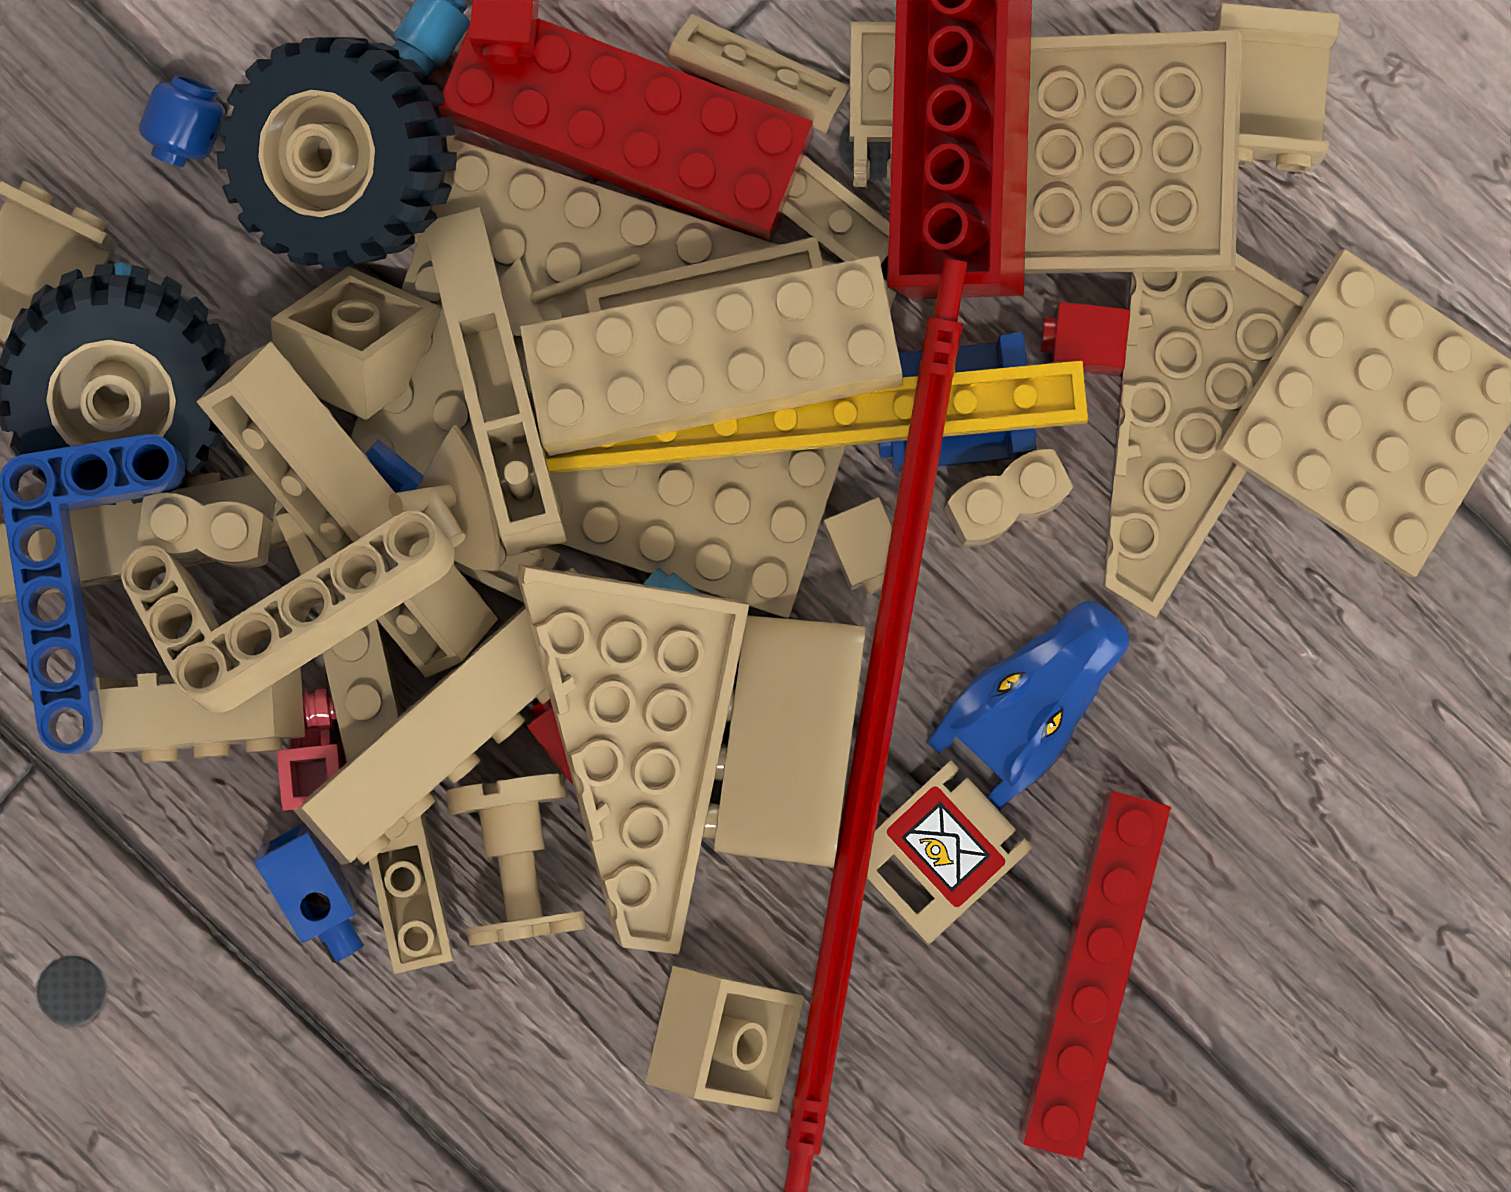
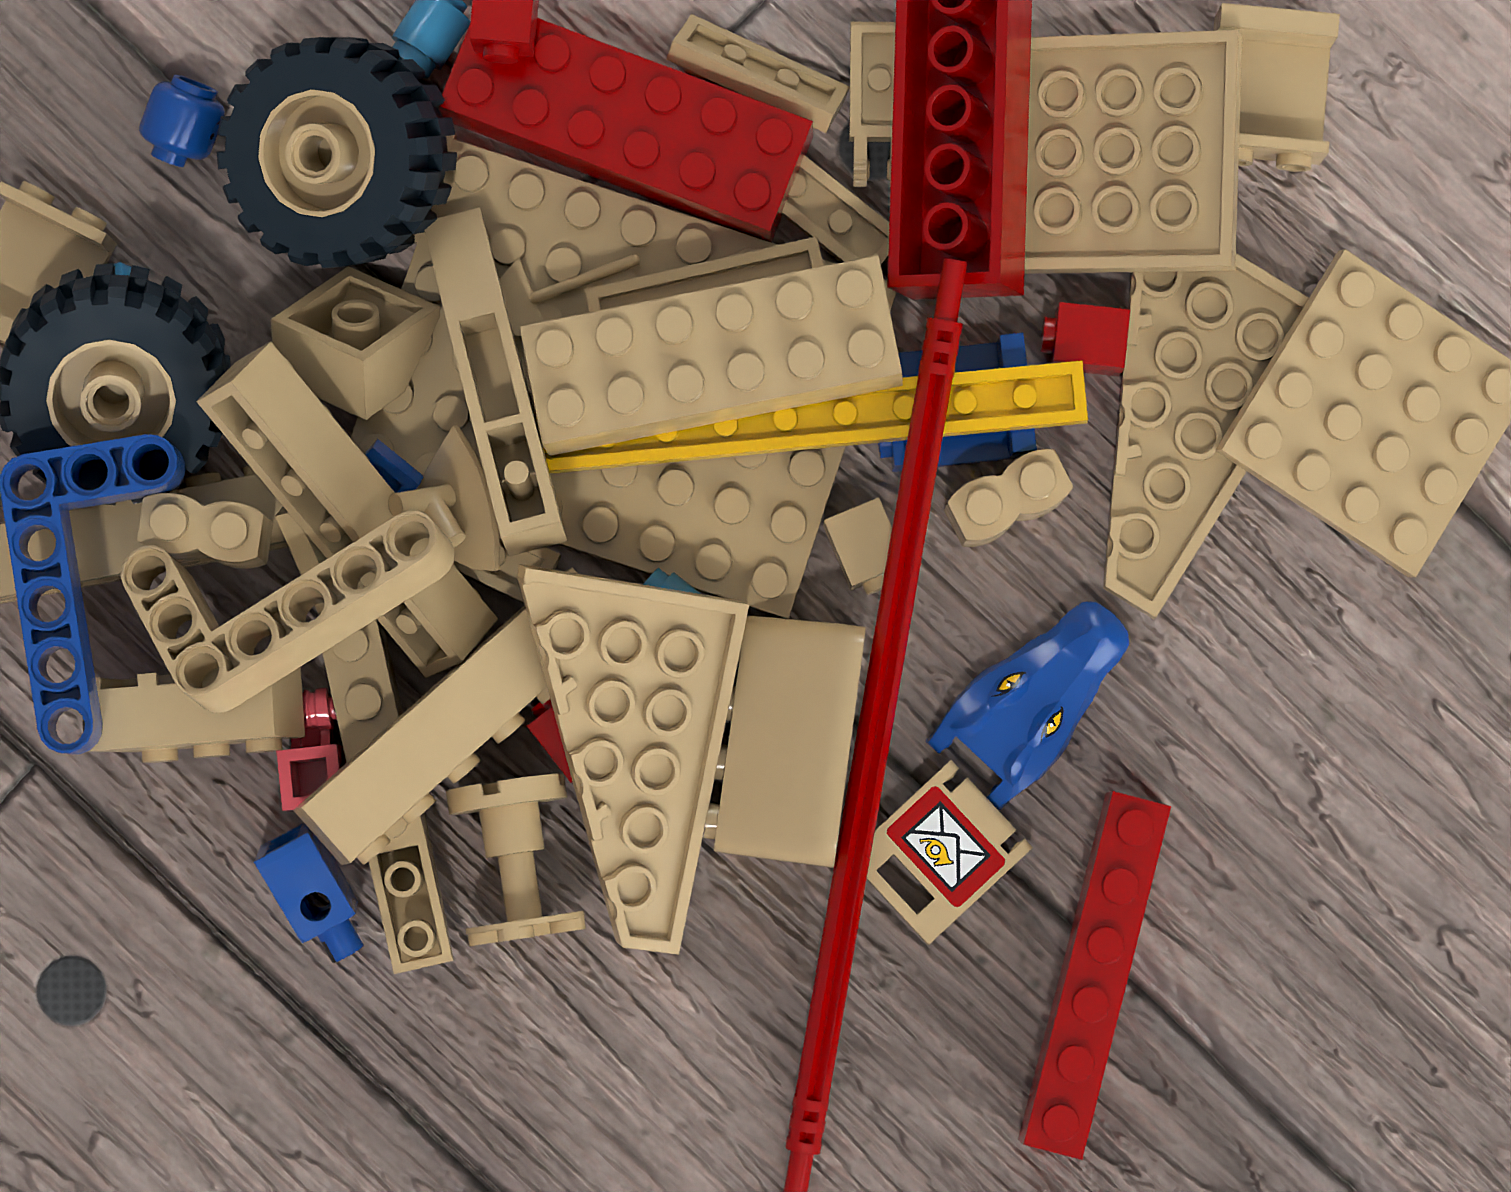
tan slope [645,966,804,1113] -> none

